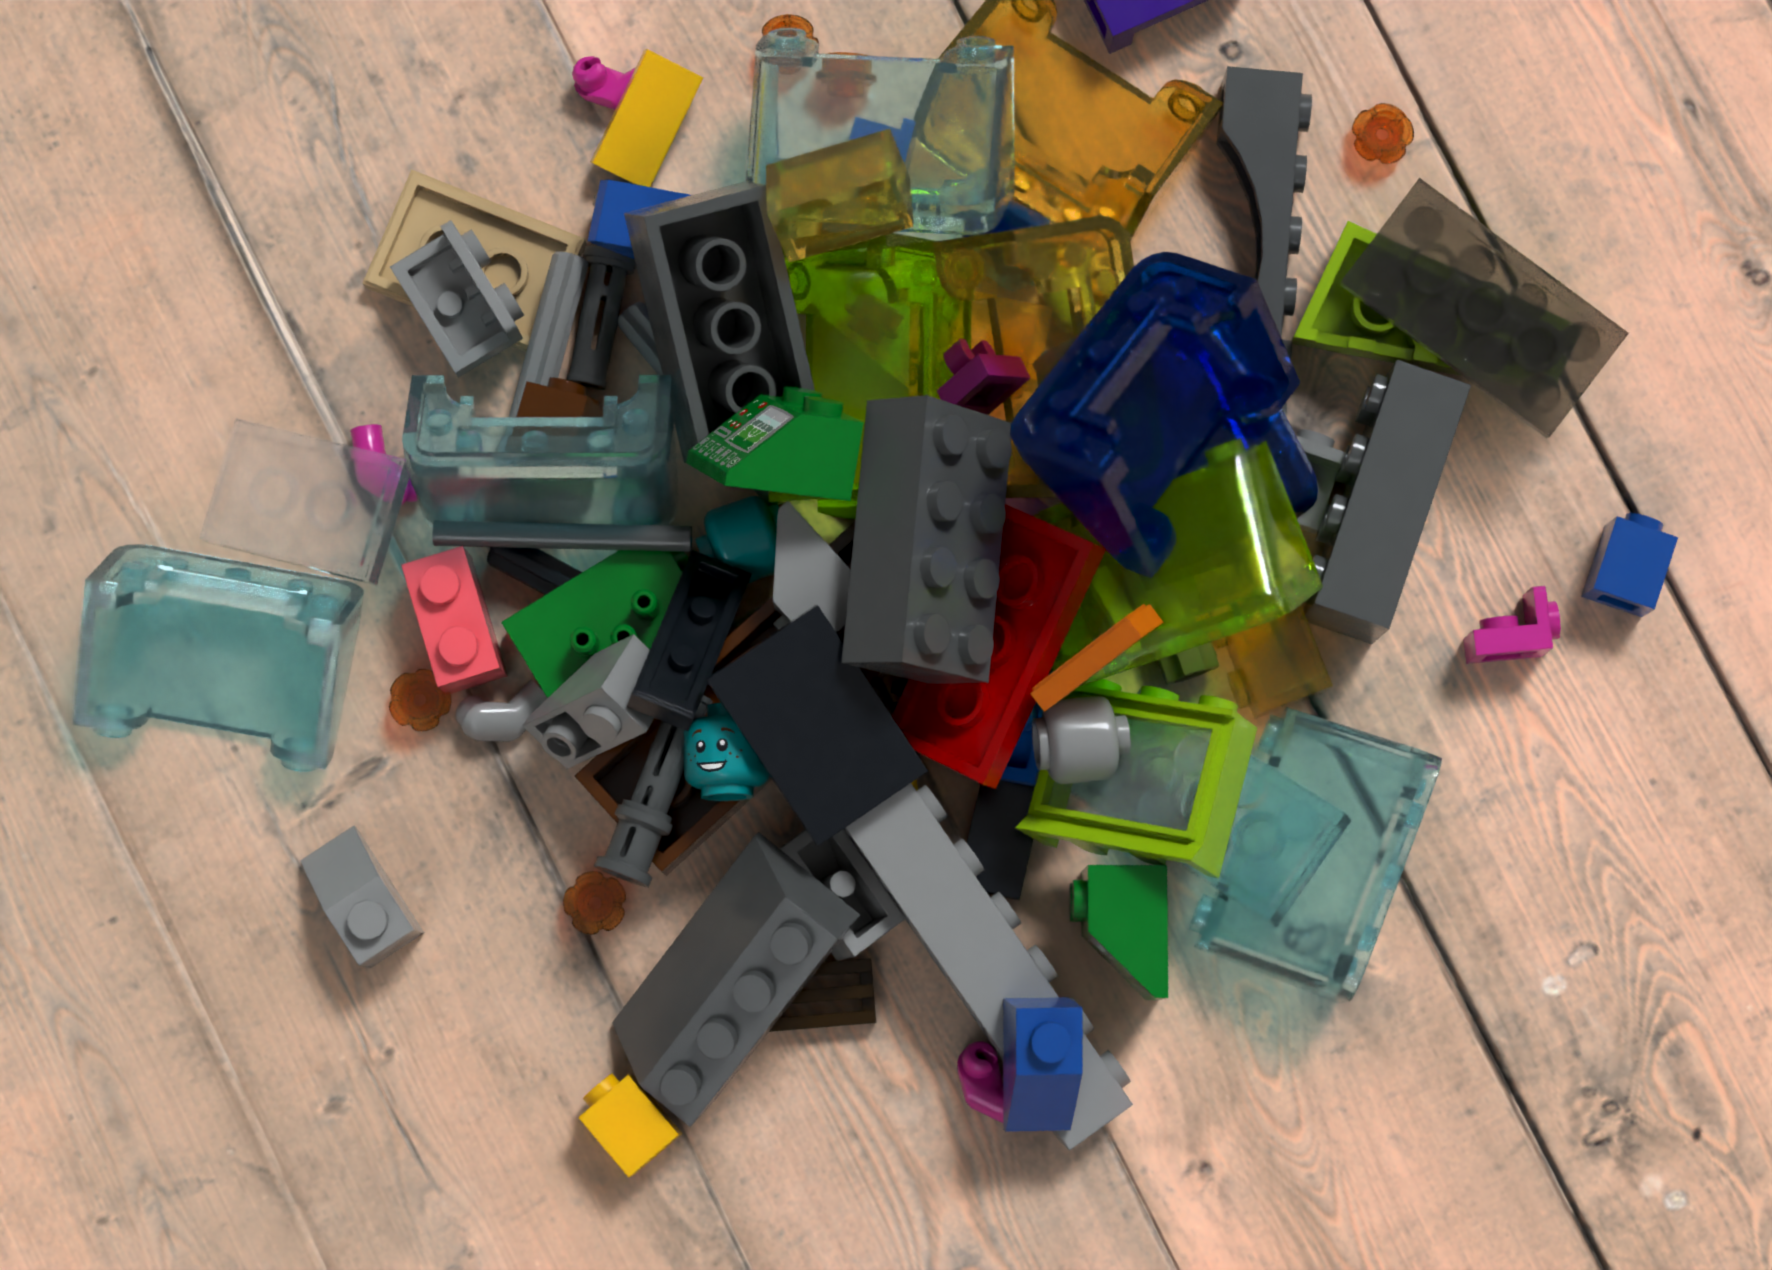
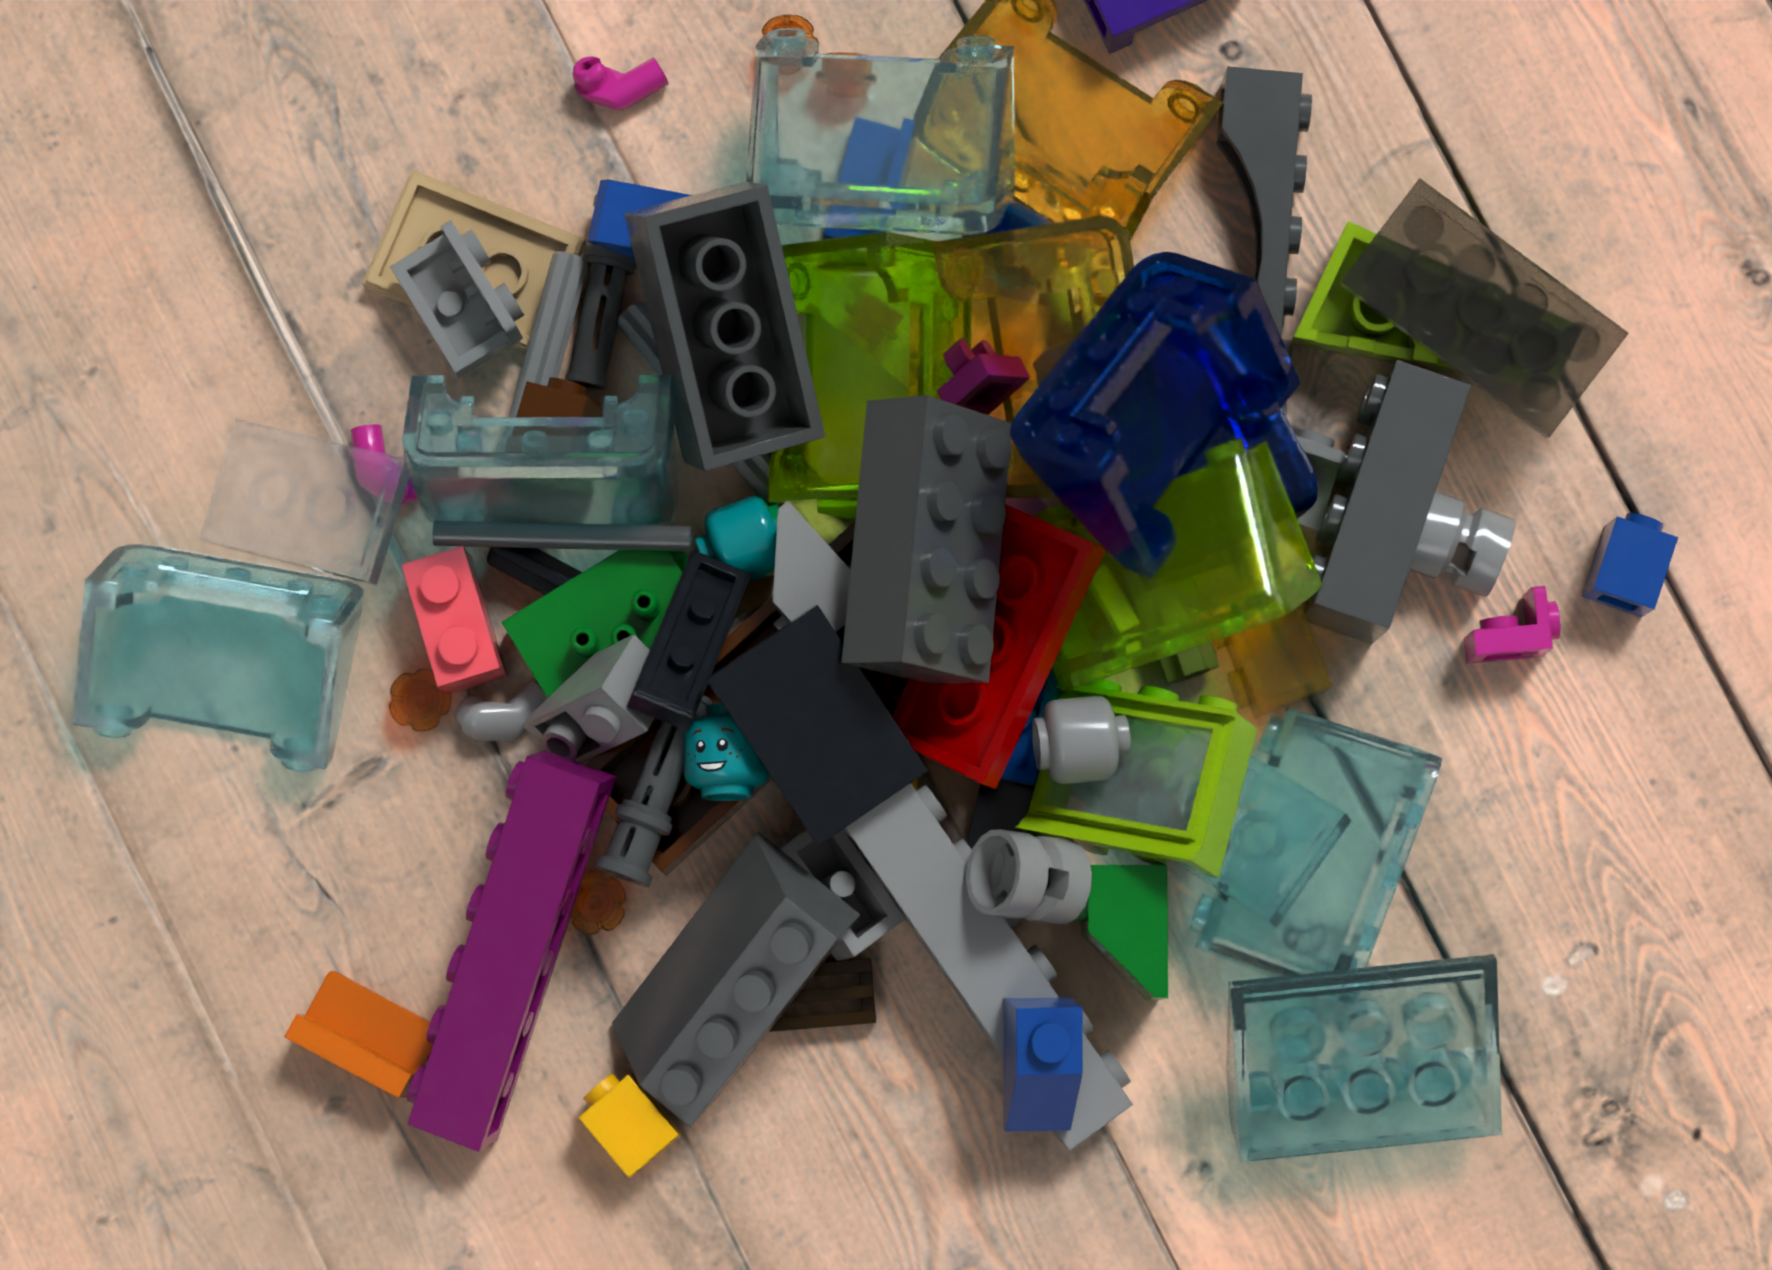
light grey slope [300,826,424,968] -> none
yellow tile [590,49,703,187] -> none
green slope [686,387,864,501] -> none
clear yellow piece [766,129,914,263] -> none
dark pink arm [957,1041,1003,1123] -> none
orange tile [1030,604,1163,712] -> none
clear orange plate [1352,103,1414,164] -> none
none -> orange panel [284,971,433,1098]
none -> magenta brick [407,750,617,1152]
none -> light grey wheel [966,829,1092,924]
none -> clear light blue slope [1226,954,1502,1162]
none -> light grey wheel [1409,491,1516,597]

